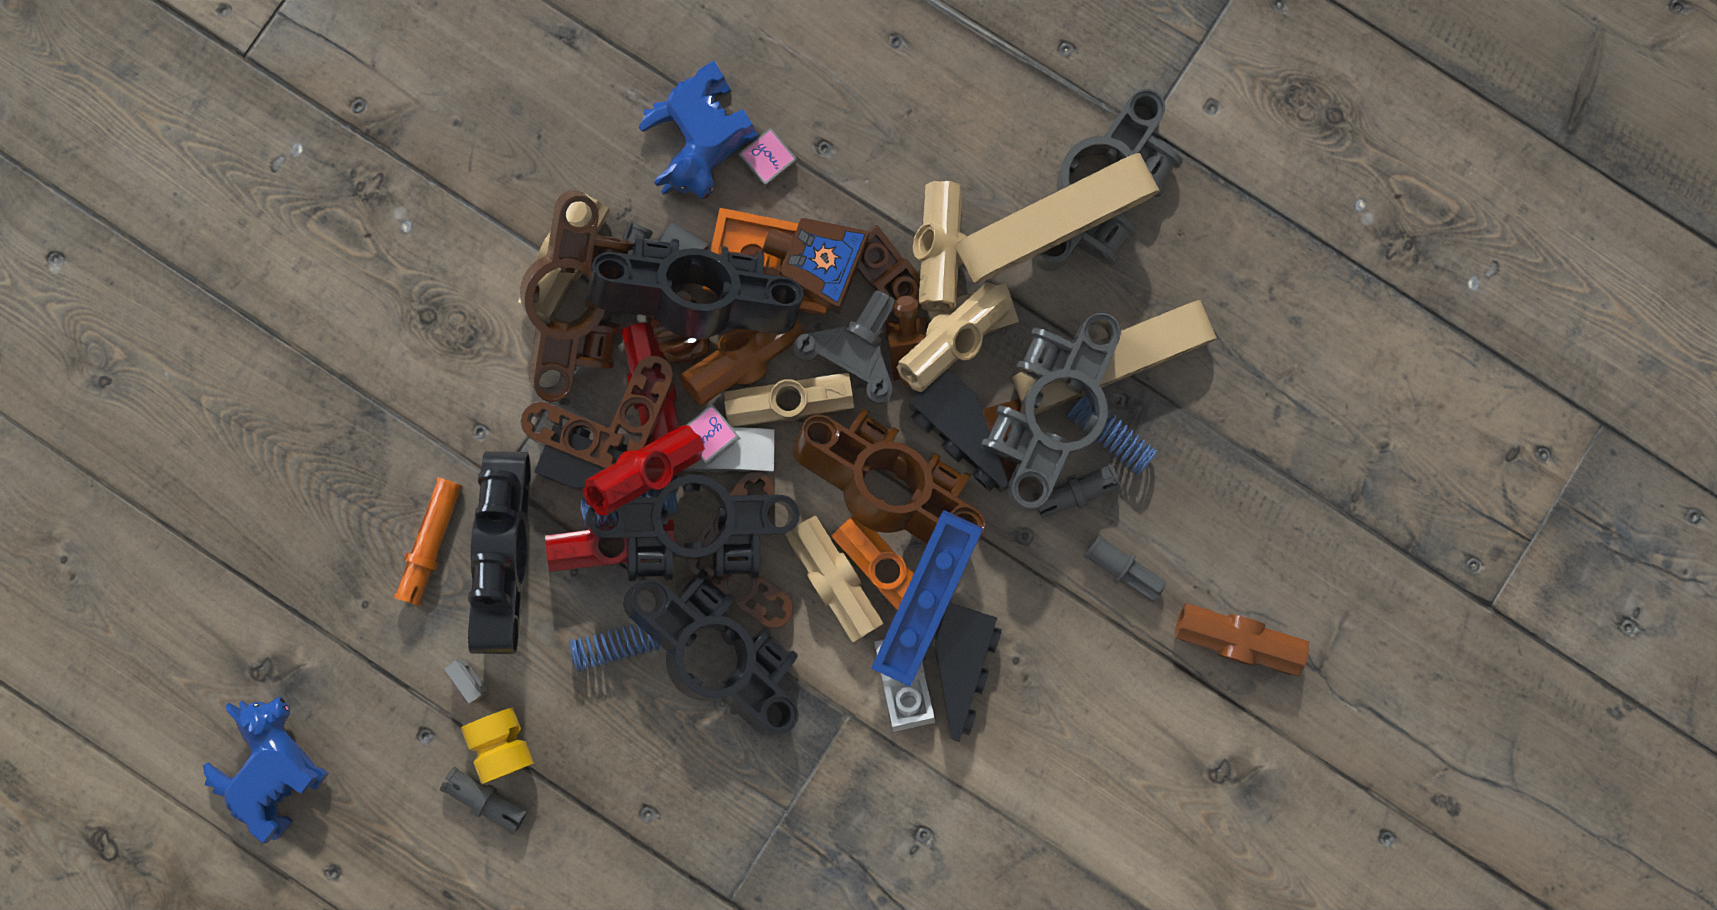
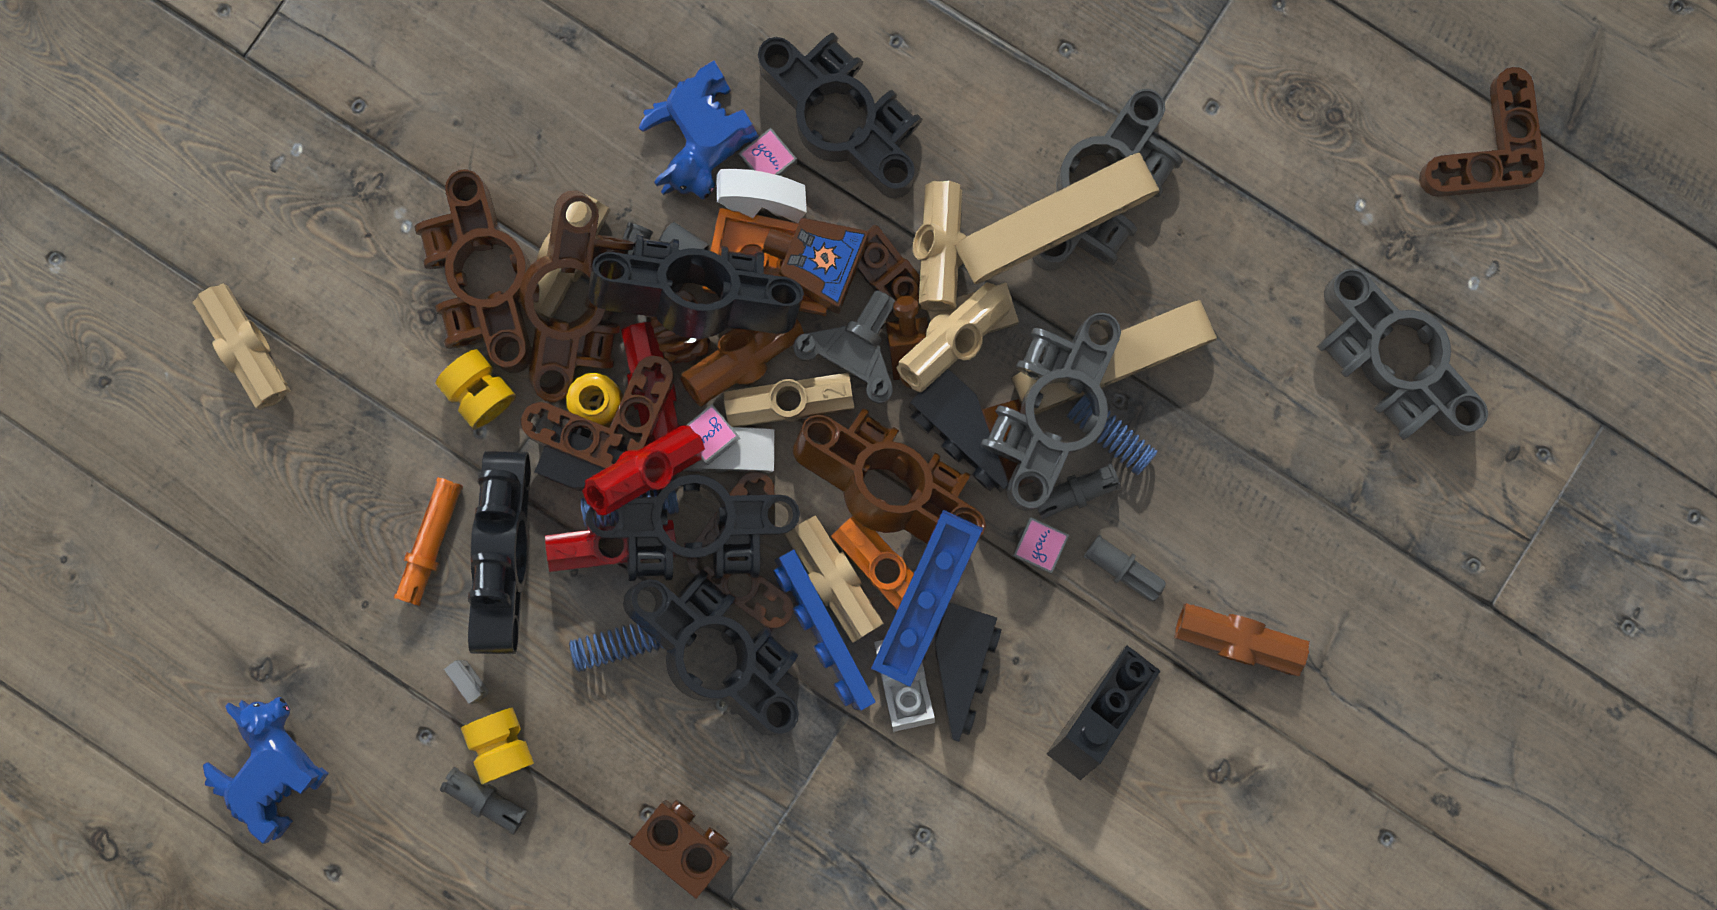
none -> tan piece [193,283,291,410]
none -> reddish brown piece [414,169,532,373]
none -> yellow wheel [435,349,516,430]
none -> yellow head [566,373,623,429]
none -> reddish brown brick [629,799,732,899]
none -> white slope [717,169,807,223]
none -> black piece [758,33,923,198]
none -> blue plate [773,550,876,710]
none -> bright pink tile [1012,517,1069,574]
none -> black slope [1046,645,1161,780]
none -> dark grey piece [1317,268,1488,440]
none -> reddish brown beam [1419,67,1545,197]

